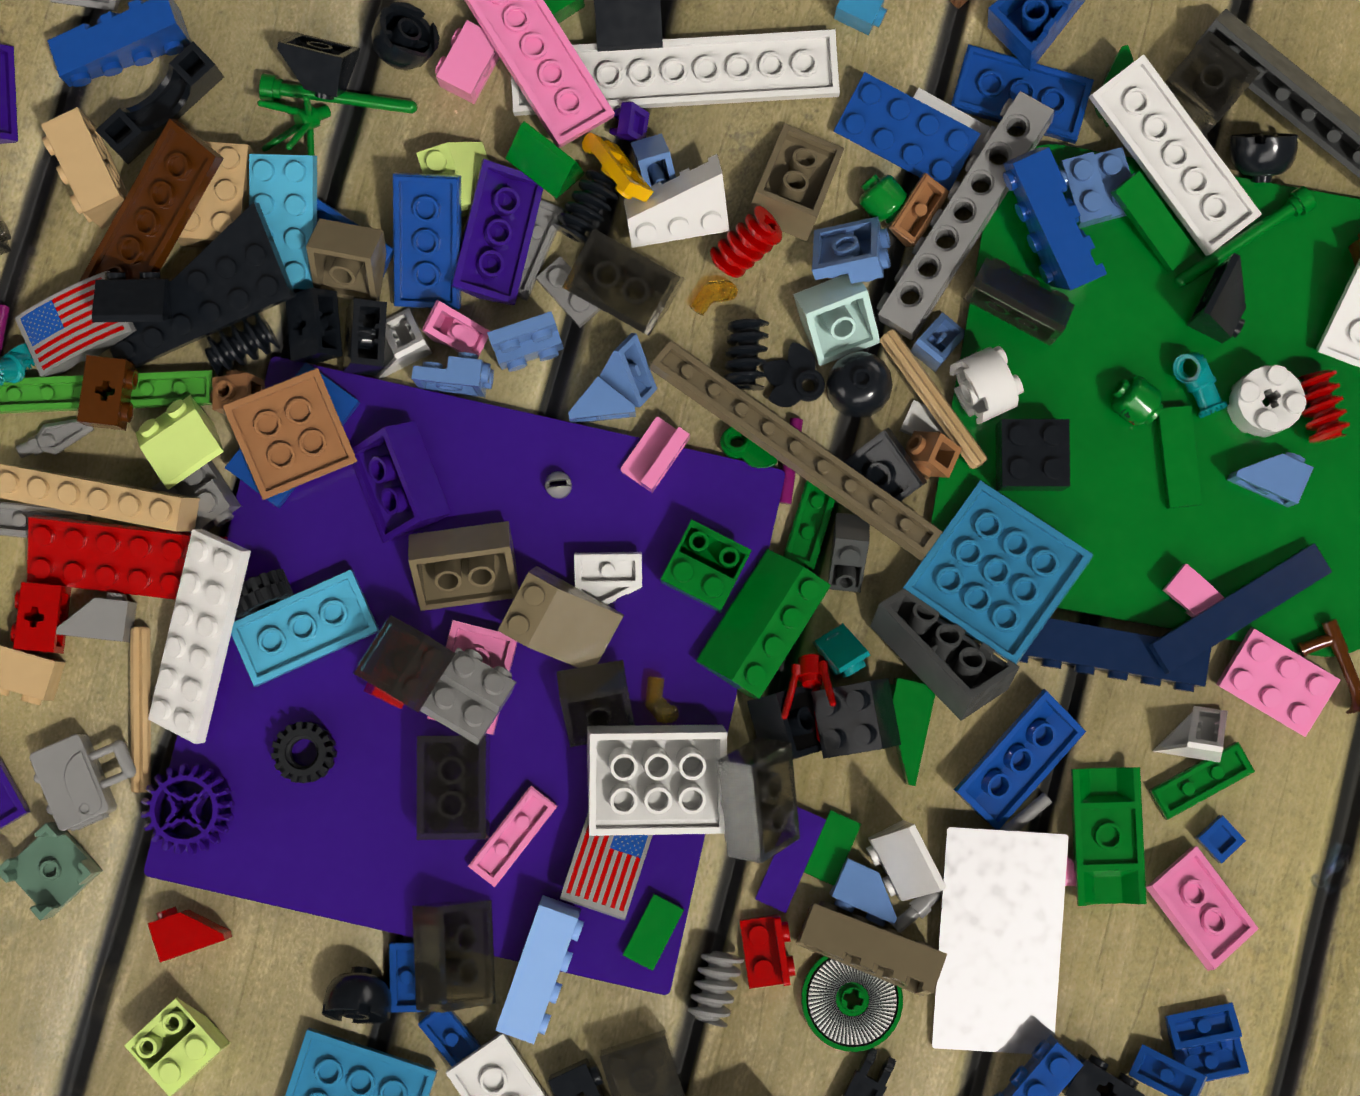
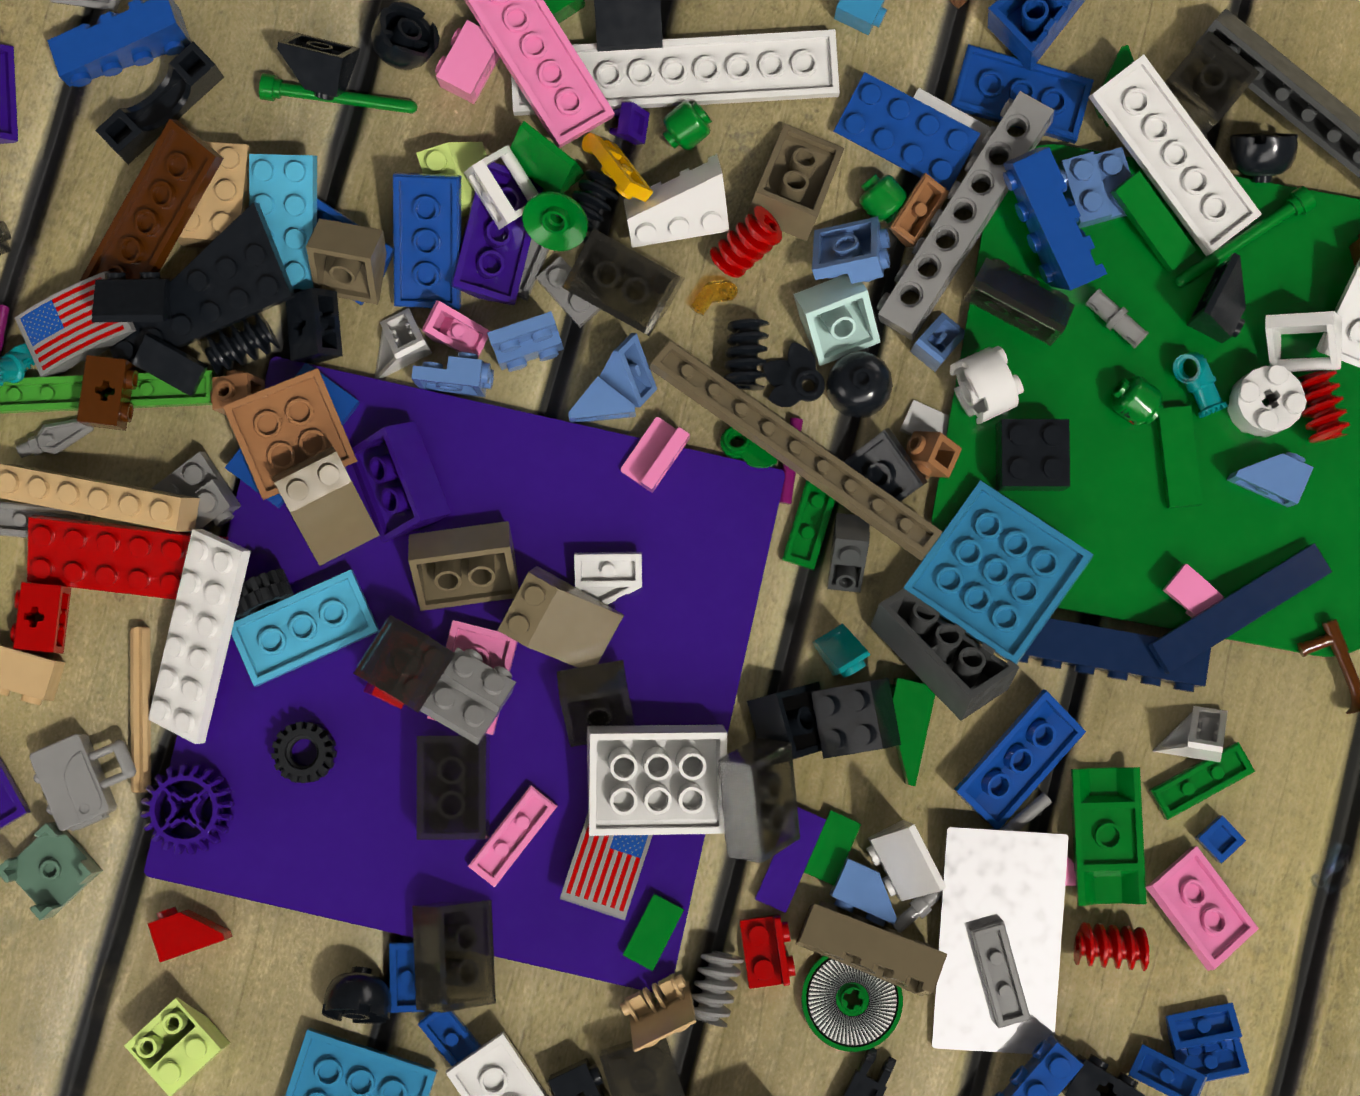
tan brick [41,107,128,229] -> none
light grey slope [56,593,137,643] -> none
yellowish green slope [135,395,224,490] -> none
green plant [257,95,331,156] -> none
black brick [343,298,387,376] -> none
light blue brick [495,895,584,1044] -> none
light grey hinge [545,471,572,499] -> none
medium blue slope [631,133,676,187] -> none
clear yellow arm [645,677,679,724] -> none
green slope [660,519,752,613] -> none
green slope [695,549,831,699] -> none
red plant [781,654,836,742] -> none
tan axle [880,329,987,469] -> none
bright pink plate [1216,628,1341,737] -> none
none -> black tile [132,333,208,396]
none -> dark tan slope [272,446,379,566]
none -> white tile [463,145,539,230]
none -> green dish [522,191,588,251]
none -> tan hinge [620,974,696,1052]
none -> green head [662,101,712,150]
none -> light grey tile [969,919,1031,1029]
none -> red piece [1074,922,1149,971]
none -> light grey pin [1085,288,1149,349]
none -> white tile [1265,311,1342,372]

